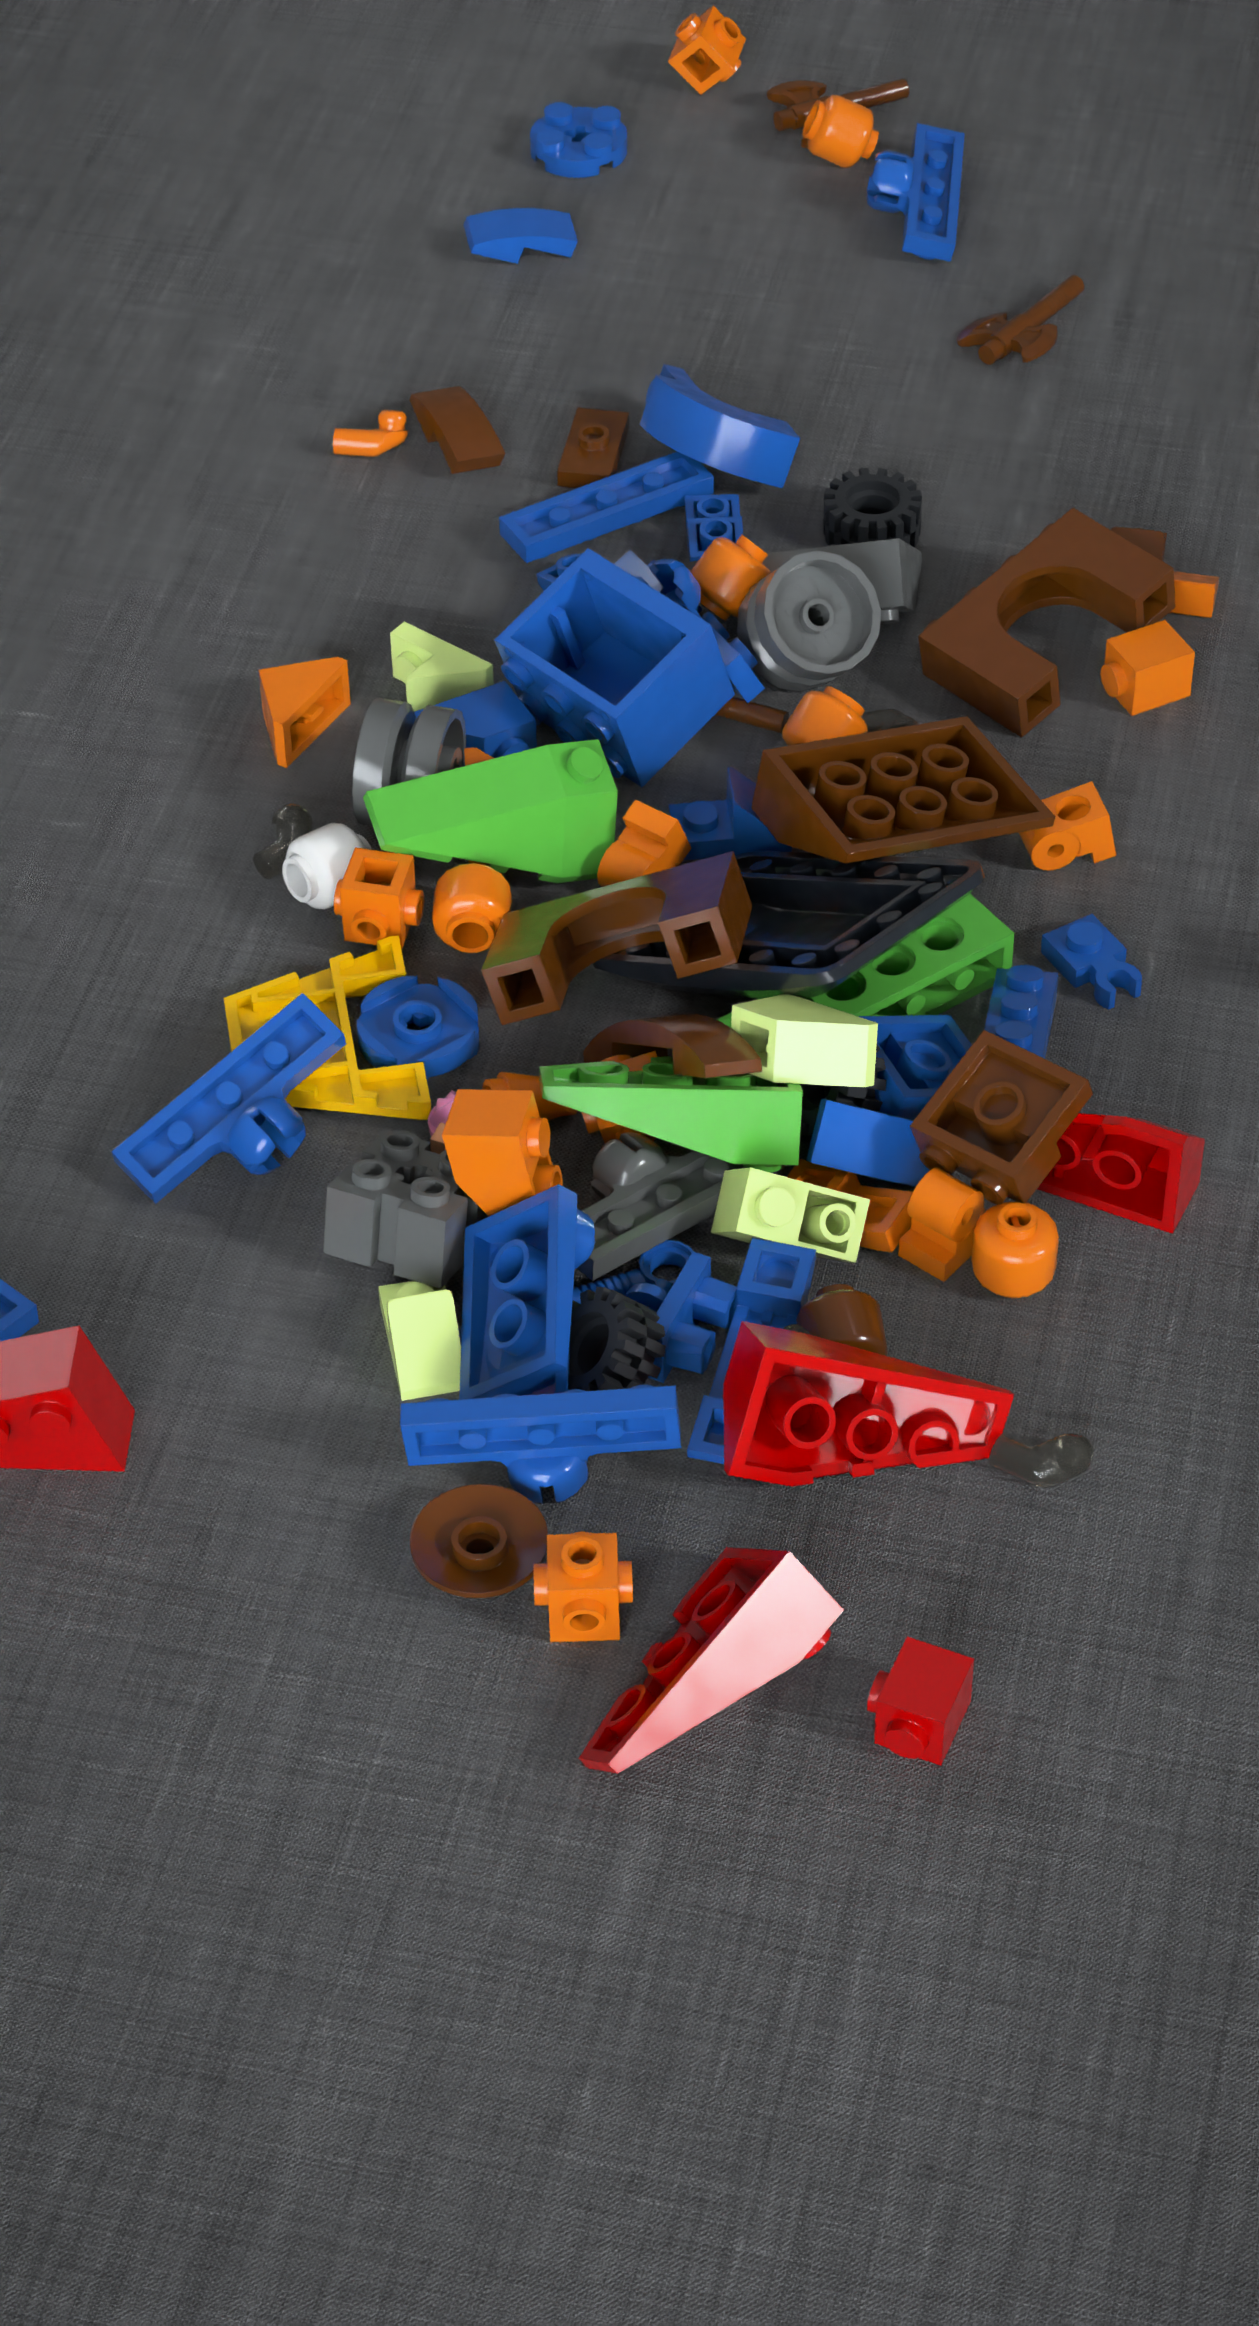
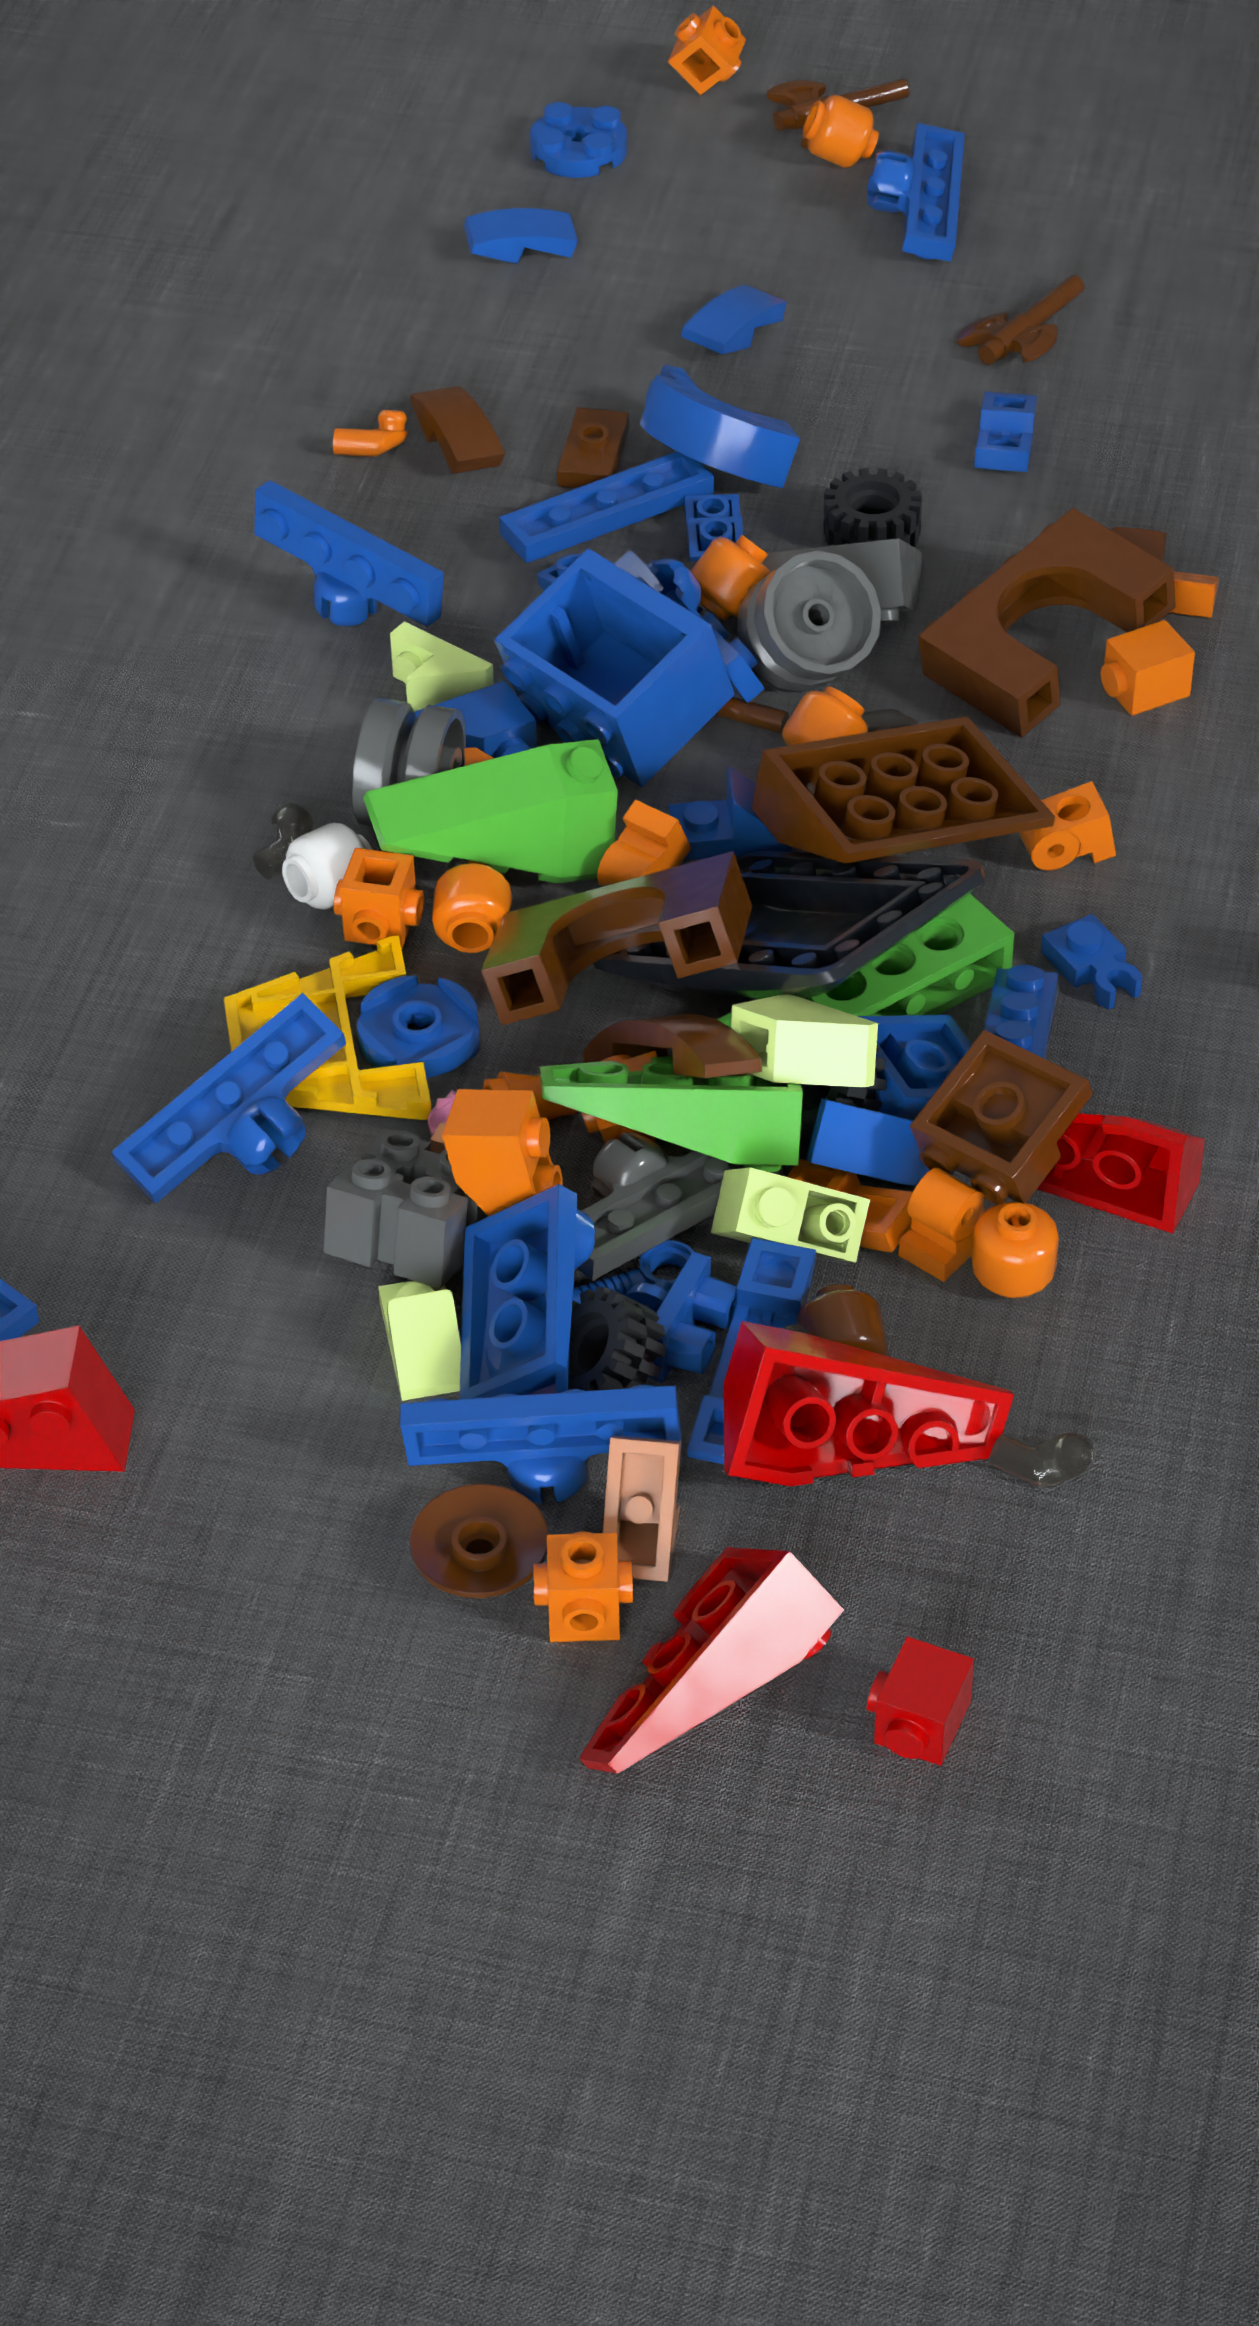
orange slope [259,657,351,768] -> none
none -> blue plate [254,480,444,627]
none -> nougat slope [603,1435,681,1582]
none -> blue slope [681,284,787,355]
none -> blue slope [974,392,1037,472]

